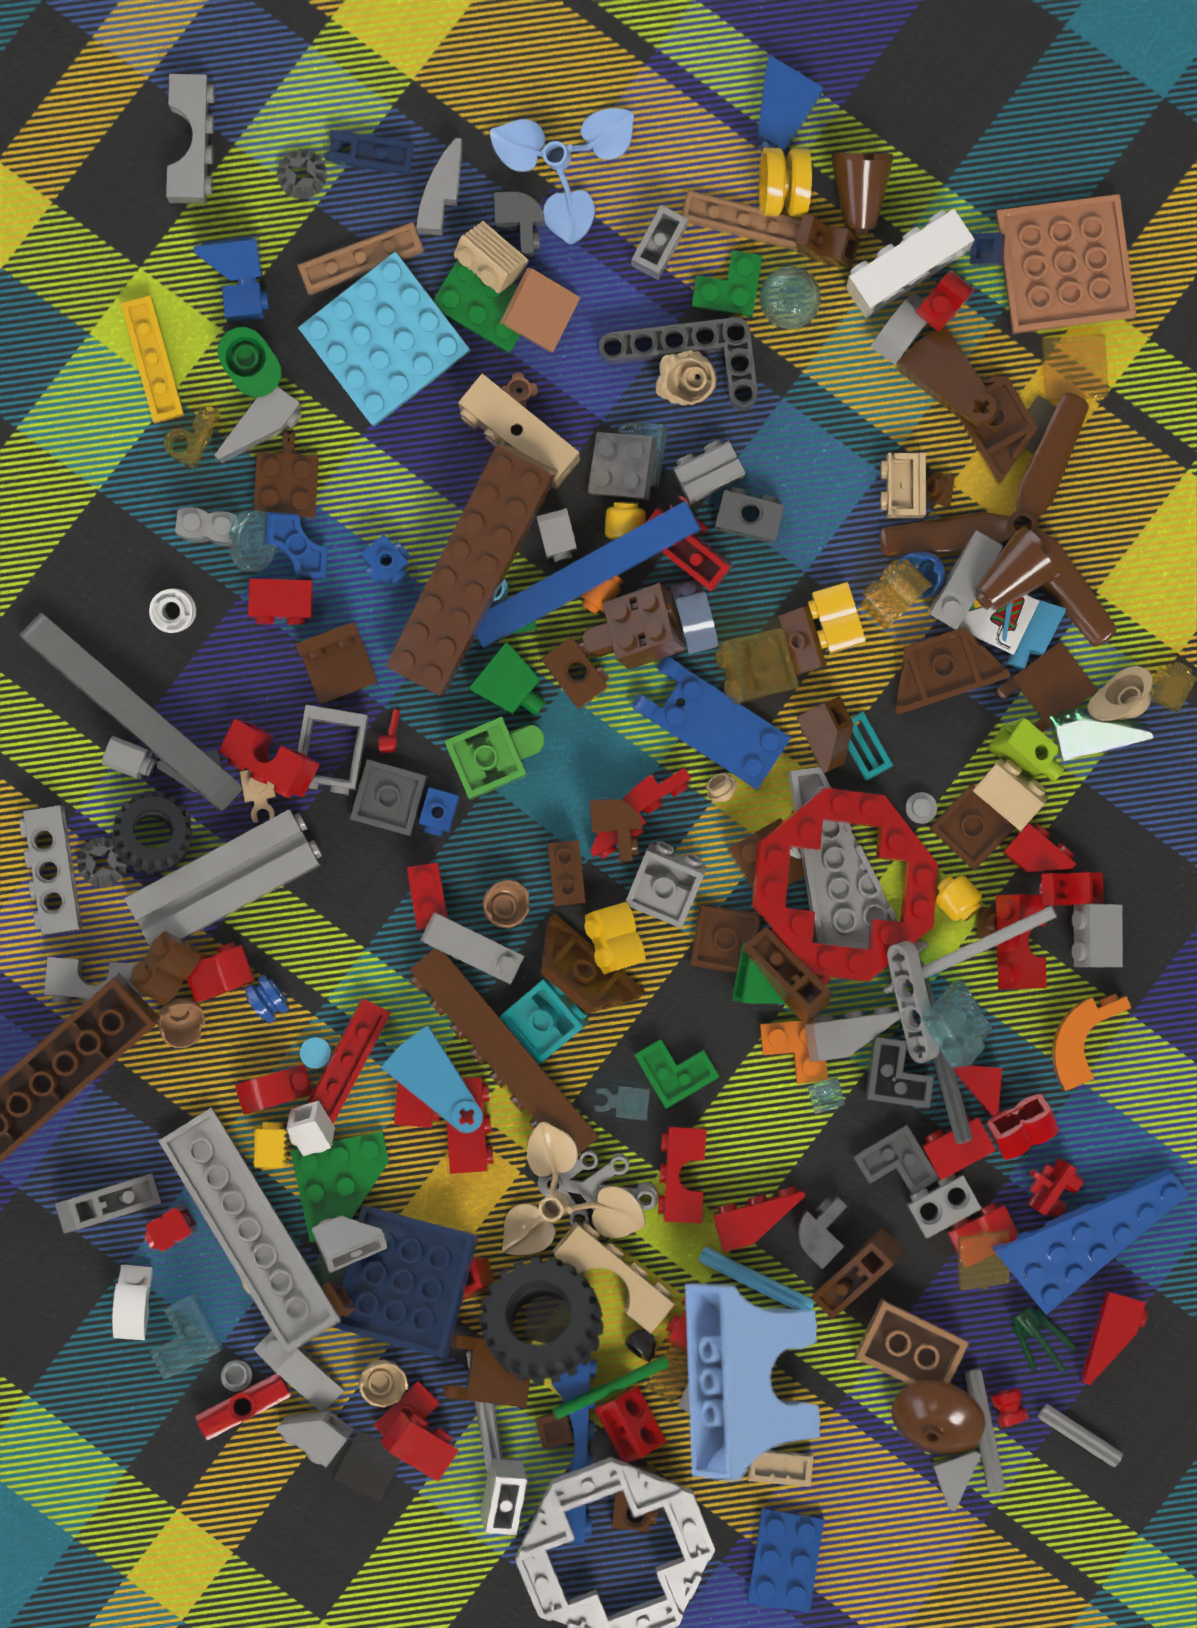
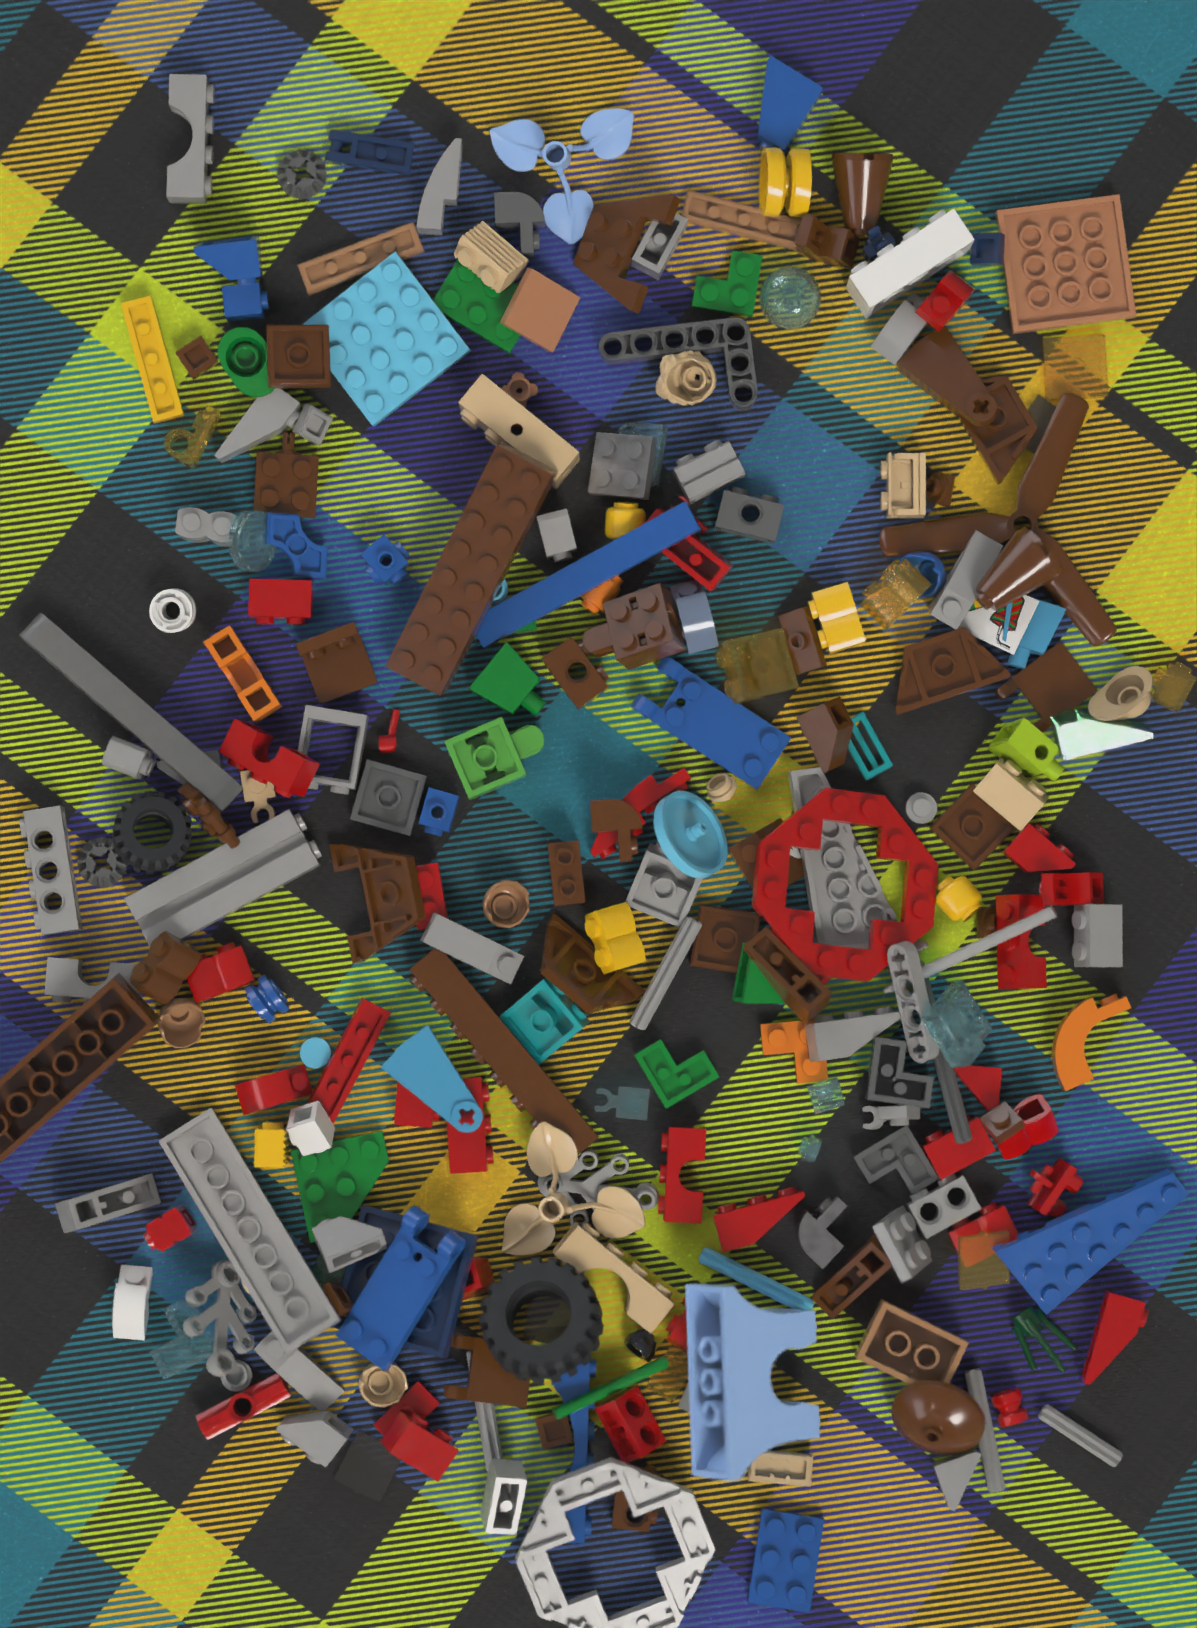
none -> reddish brown plate [175,336,219,380]
none -> reddish brown plate [178,782,240,848]
none -> light grey plant [183,1260,256,1377]
none -> orange arch [204,625,283,723]
none -> reddish brown tile [266,325,331,388]
none -> light grey tile [292,403,333,446]
none -> reddish brown wing [329,843,426,964]
none -> blue hinge [336,1205,466,1371]
none -> reddish brown wing [573,194,681,314]
none -> light grey axle [630,916,702,1030]
none -> medium azure piece [654,791,728,879]
none -> clear light blue plate [798,1133,823,1163]
none -> dark blue plate [862,225,896,264]
none -> light grey plate [862,1105,920,1130]
none -> light grey plate [872,1206,933,1283]
none -> reddish brown plate [979,1101,1025,1144]

